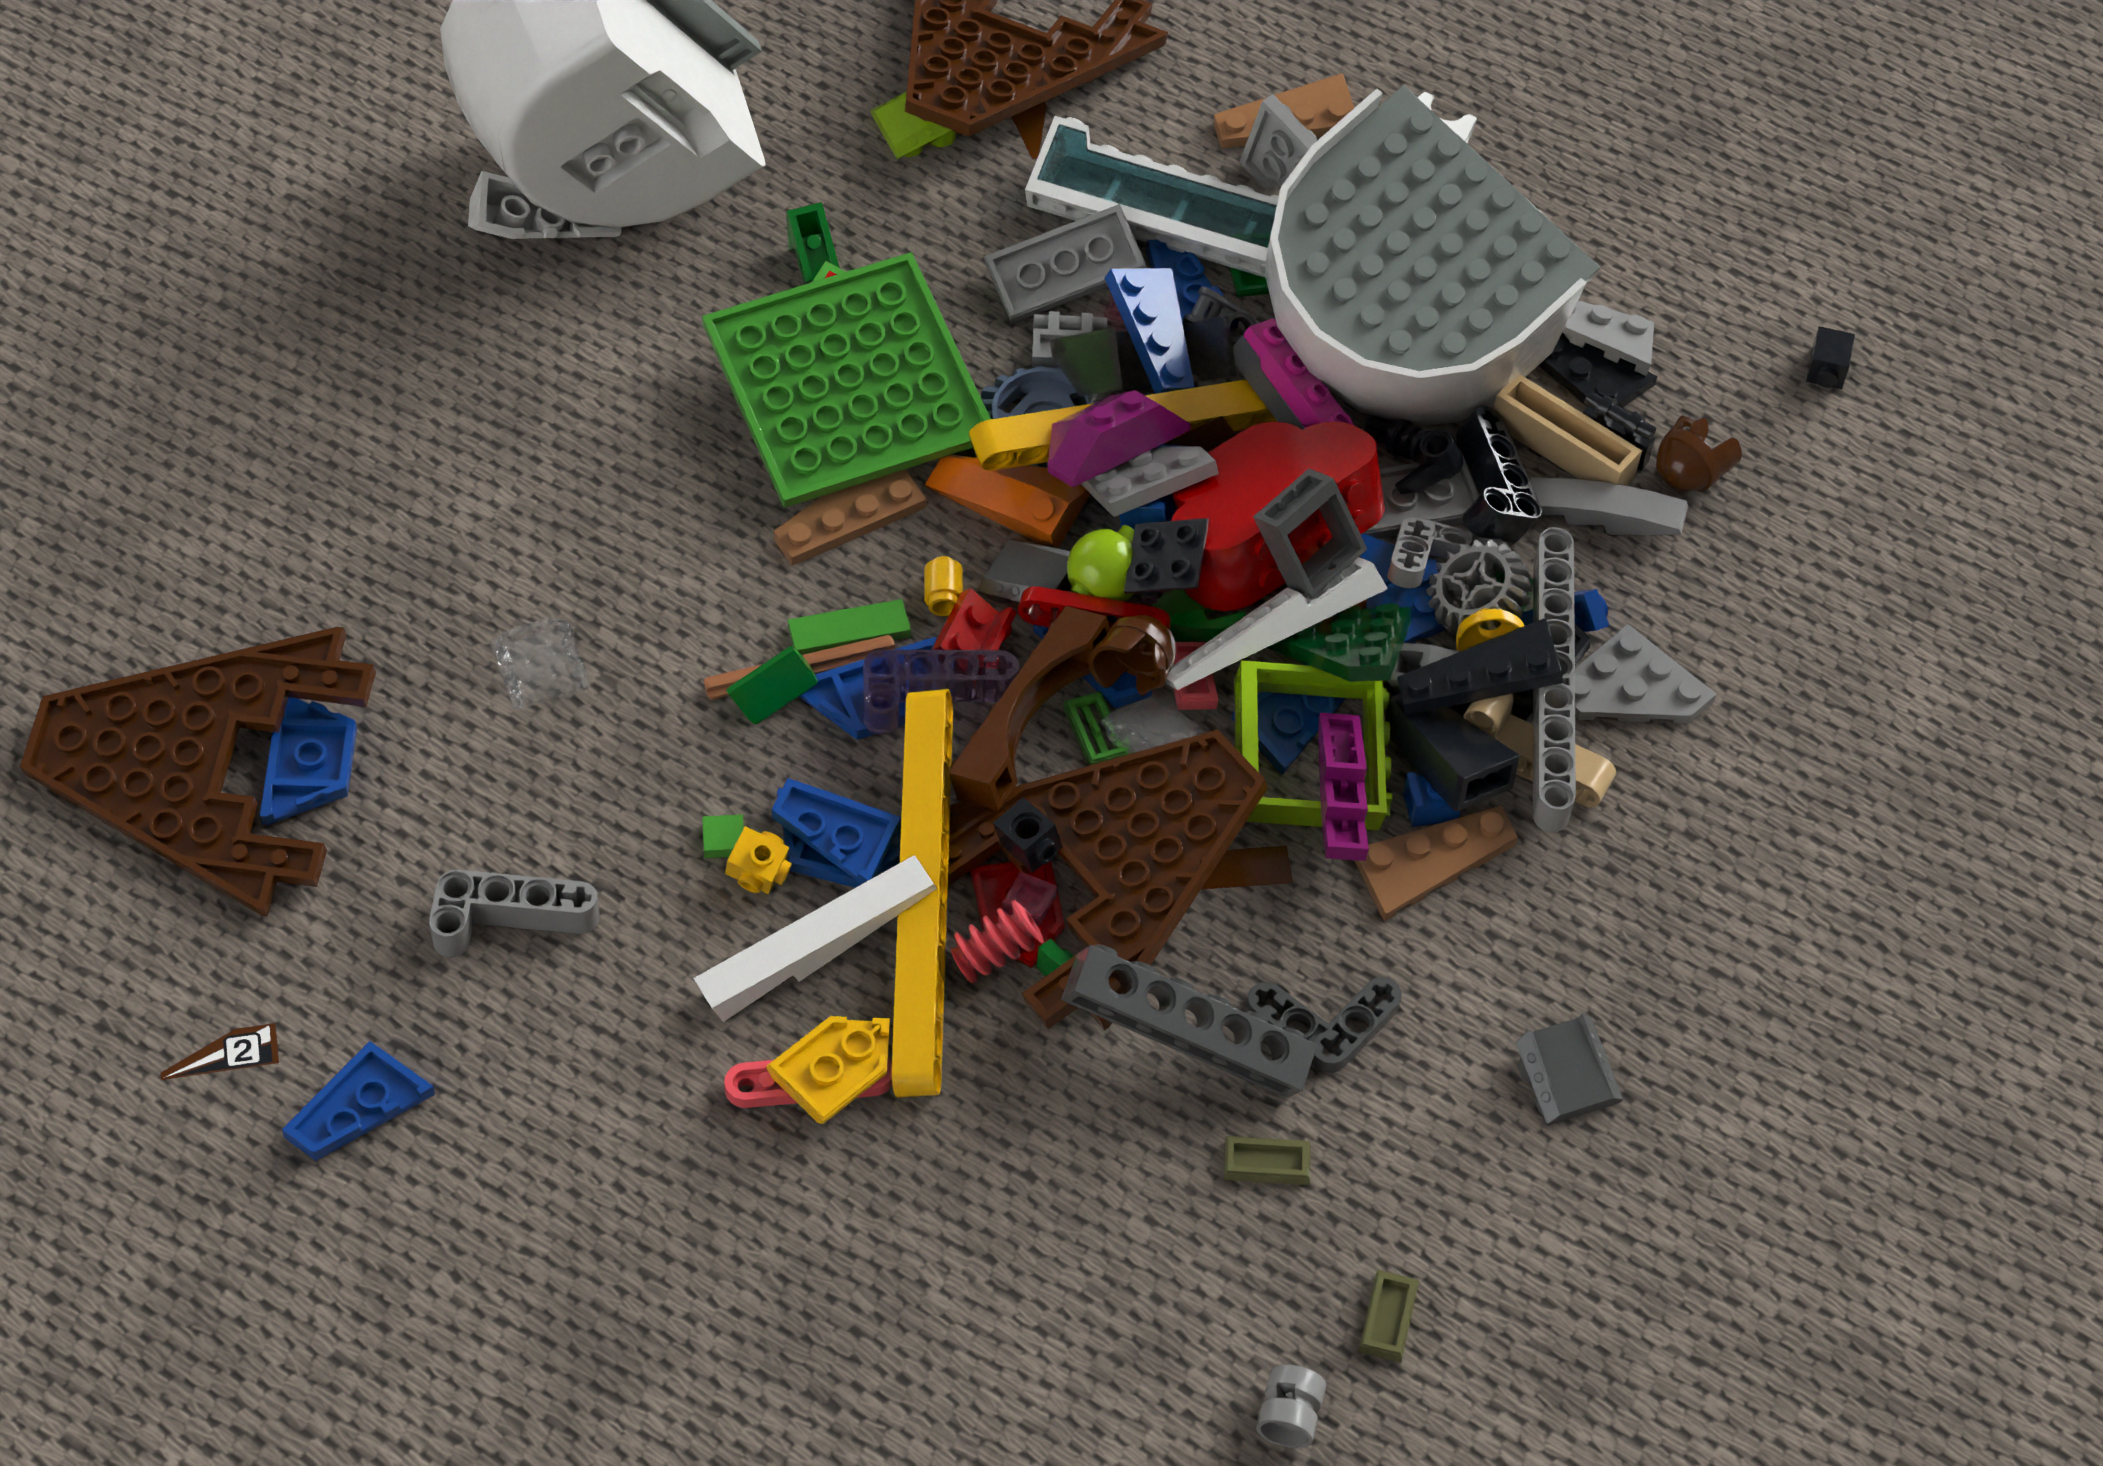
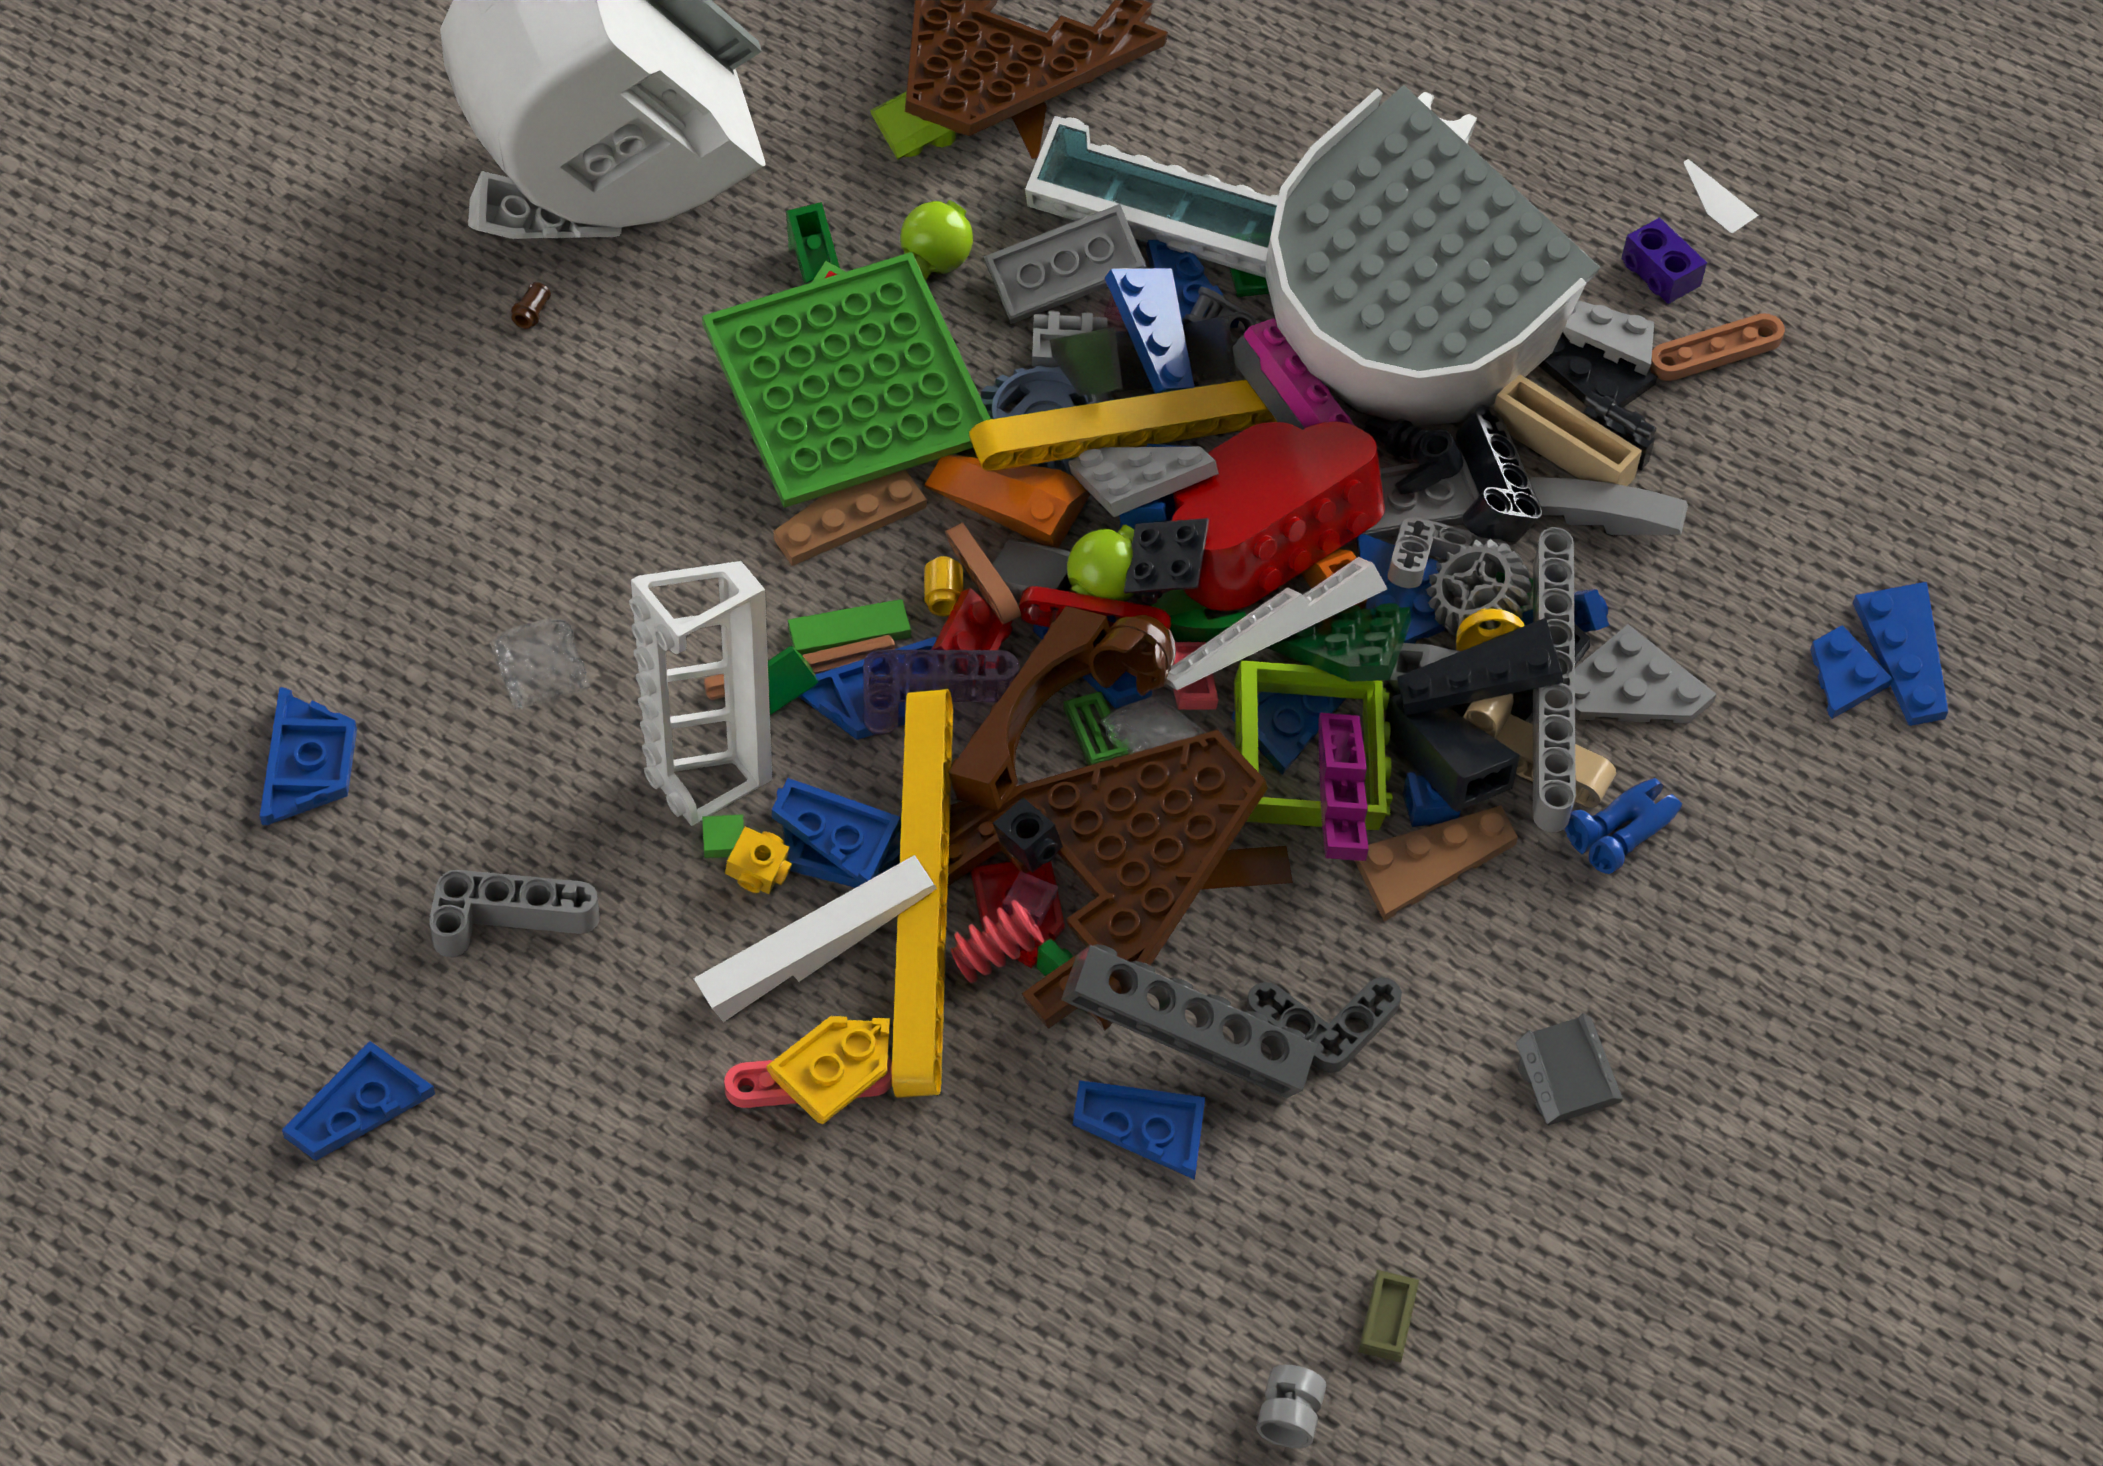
reddish brown wing [20,627,376,917] -> none
sticker [161,1023,279,1080] -> none
magenta wedge [1048,390,1191,487] -> none
reddish brown sticker [1164,416,1236,452] -> none
medium nougat wing [1213,73,1354,149] -> none
olive tile [1224,1136,1311,1185] -> none
light grey plate [1239,94,1317,189] -> none
dark grey window [1253,468,1367,598] -> none
reddish brown helmet [1656,415,1742,492] -> none
black brick [1806,326,1855,389] -> none
none -> reddish brown pin [511,282,551,329]
none -> white window [629,561,772,826]
none -> lime brick [900,200,973,281]
none -> nougat beam [945,522,1021,625]
none -> blue wing [1073,1080,1205,1180]
none -> blue piece [1565,778,1682,874]
none -> dark purple brick [1621,217,1707,304]
none -> nougat plate [1649,313,1785,381]
none -> white sticker [1683,159,1759,233]
none -> blue wing [1810,625,1893,719]
none -> blue wing [1853,582,1948,726]

